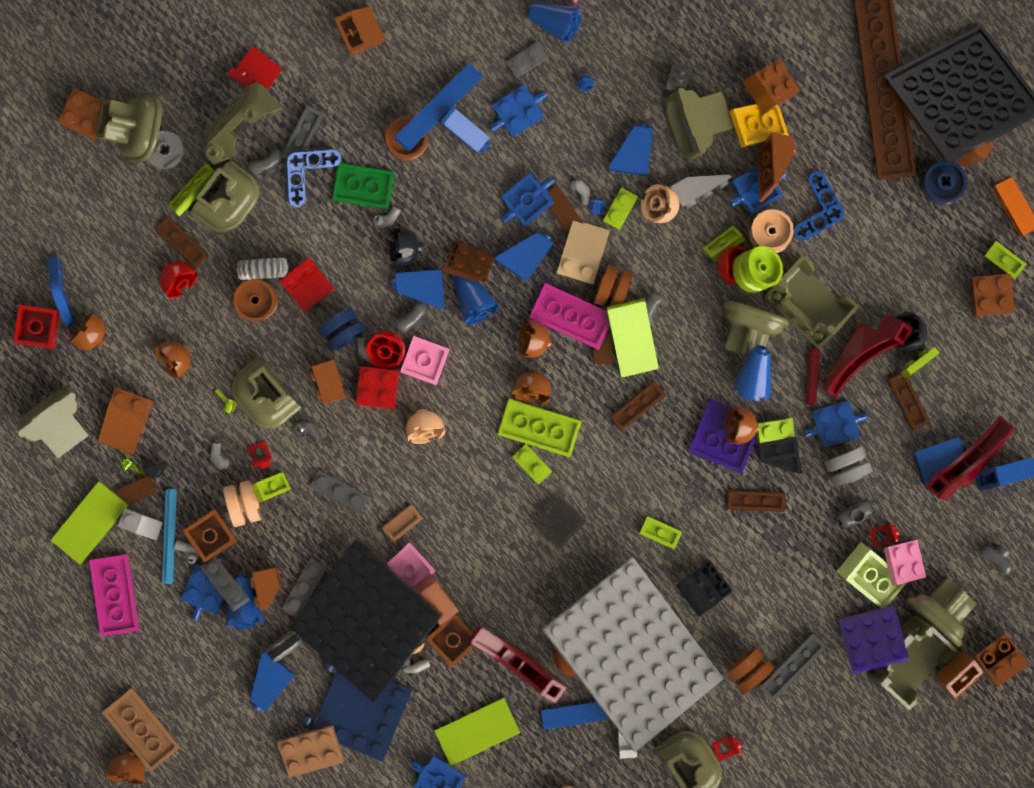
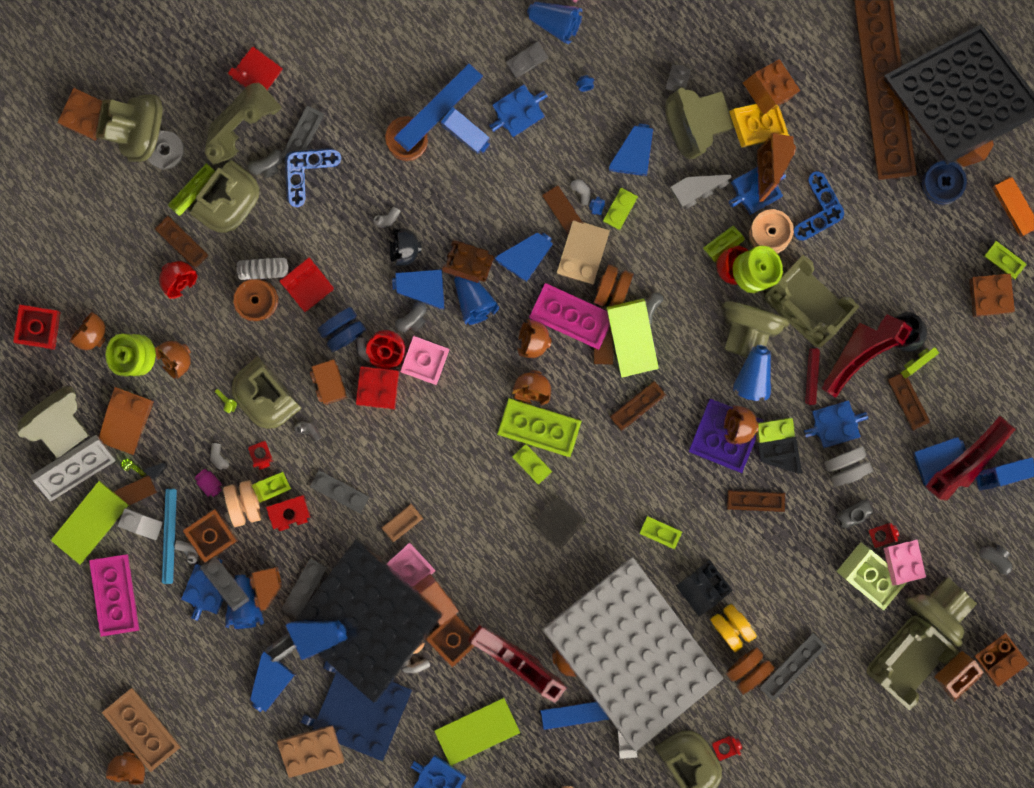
blue beam [48,256,75,327] -> none
green tile [332,163,395,210] -> none
dark orange slope [334,7,386,57] -> none
light nougat cylinder [406,409,445,444] -> none
blue plate [501,172,555,226] -> none
light nougat cylinder [641,184,679,223] -> none
dark purple plate [838,605,909,674] -> none
none -> light grey plate [31,435,116,502]
none -> lime wheel [105,333,156,376]
none -> magenta brick [194,469,223,497]
none -> red brick [266,495,311,532]
none -> blue slope [286,621,348,660]
none -> yellow wheel [710,603,757,653]

